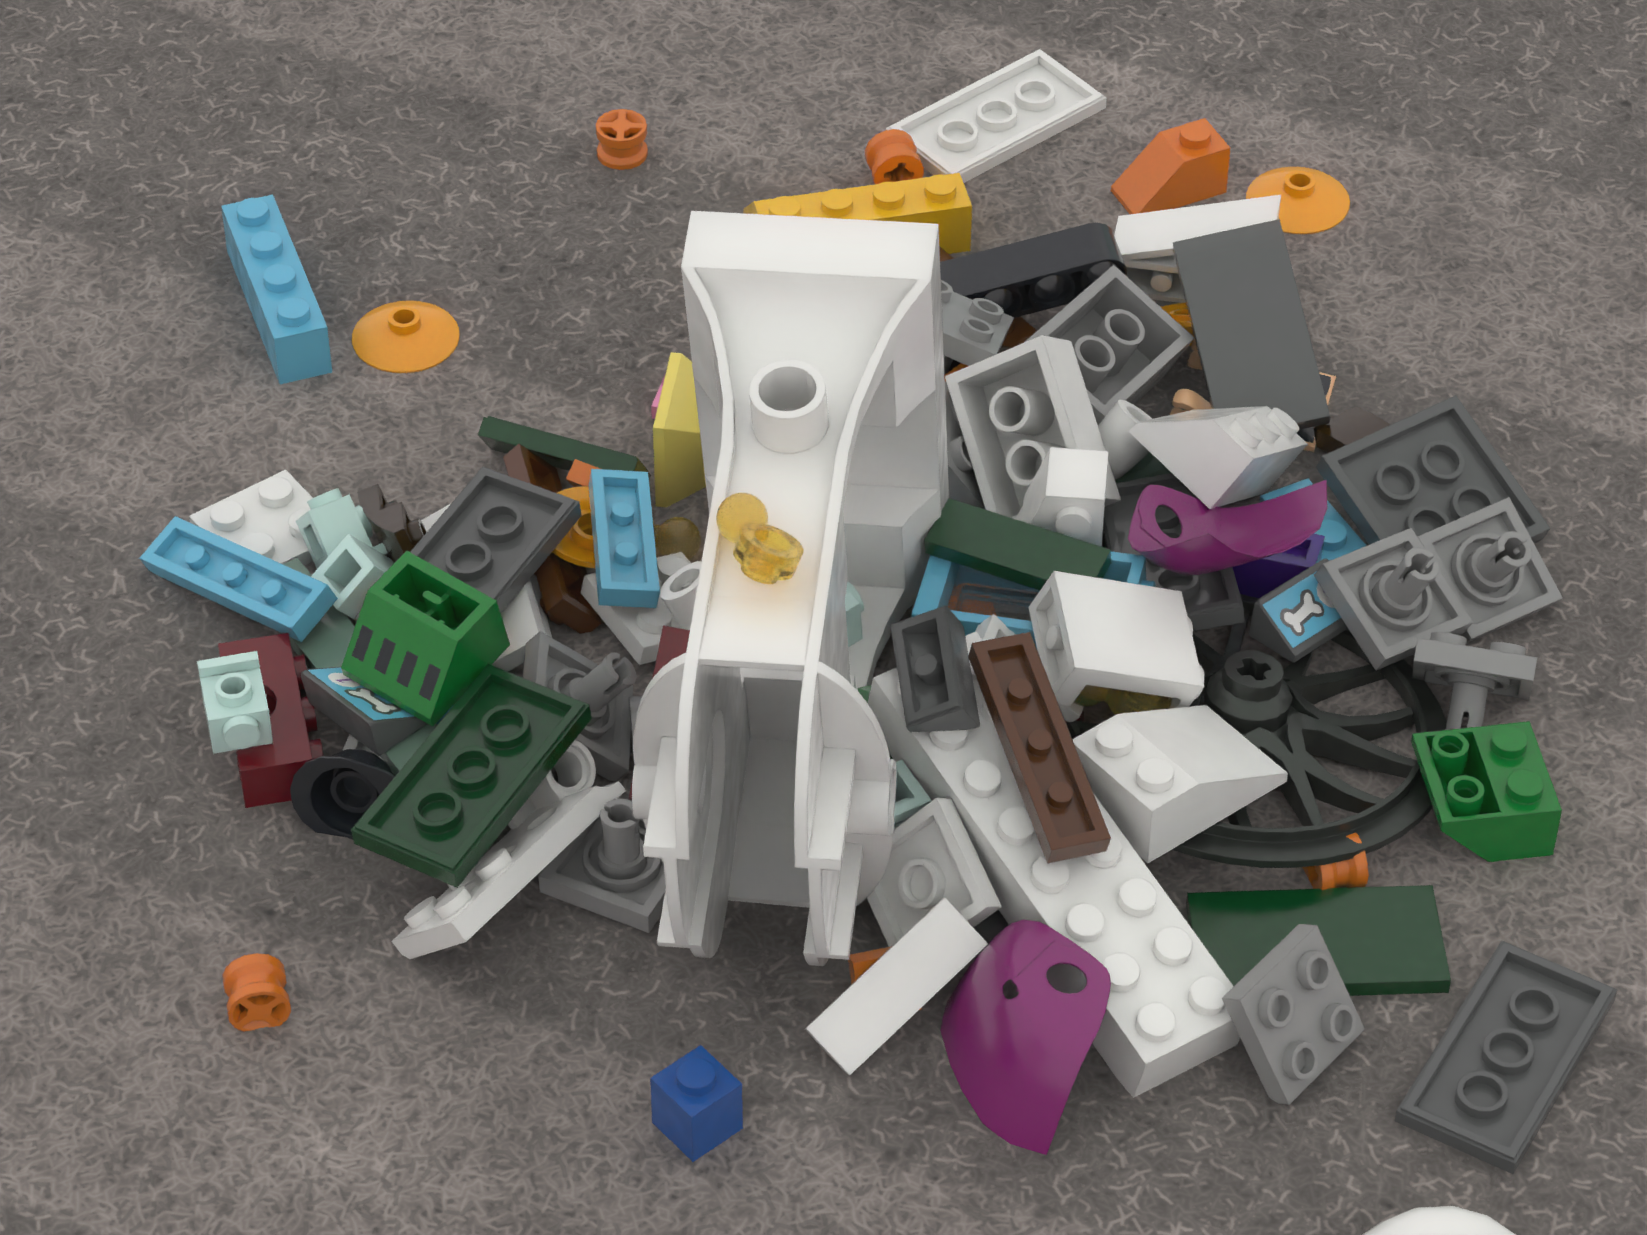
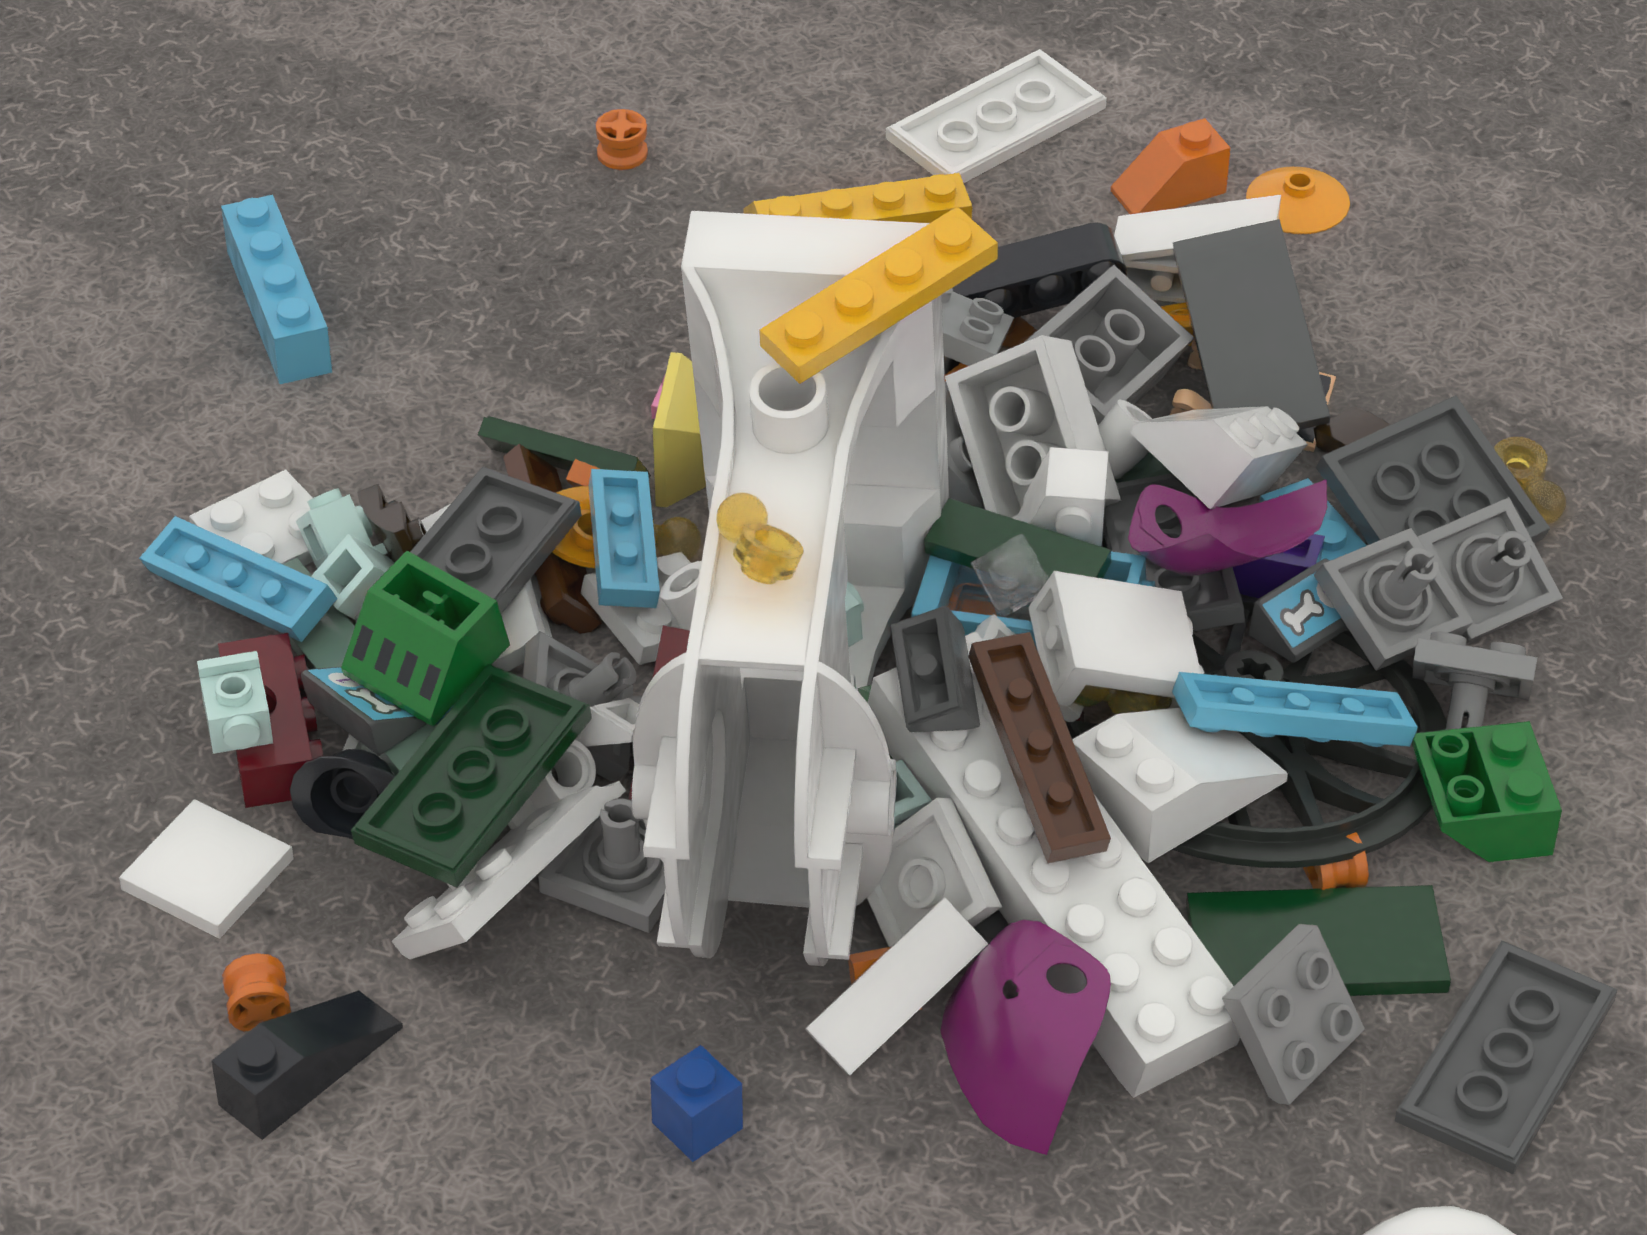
light orange dish [352,301,460,373] -> none
orange wheel [865,129,924,184] -> none
none -> white tile [119,799,294,939]
none -> black slope [211,990,403,1140]
none -> white slope [579,698,640,747]
none -> yellow plate [759,206,998,384]
none -> clear plate [971,533,1049,617]
none -> medium azure plate [1172,672,1418,747]
none -> clear yellow plate [1494,437,1566,524]

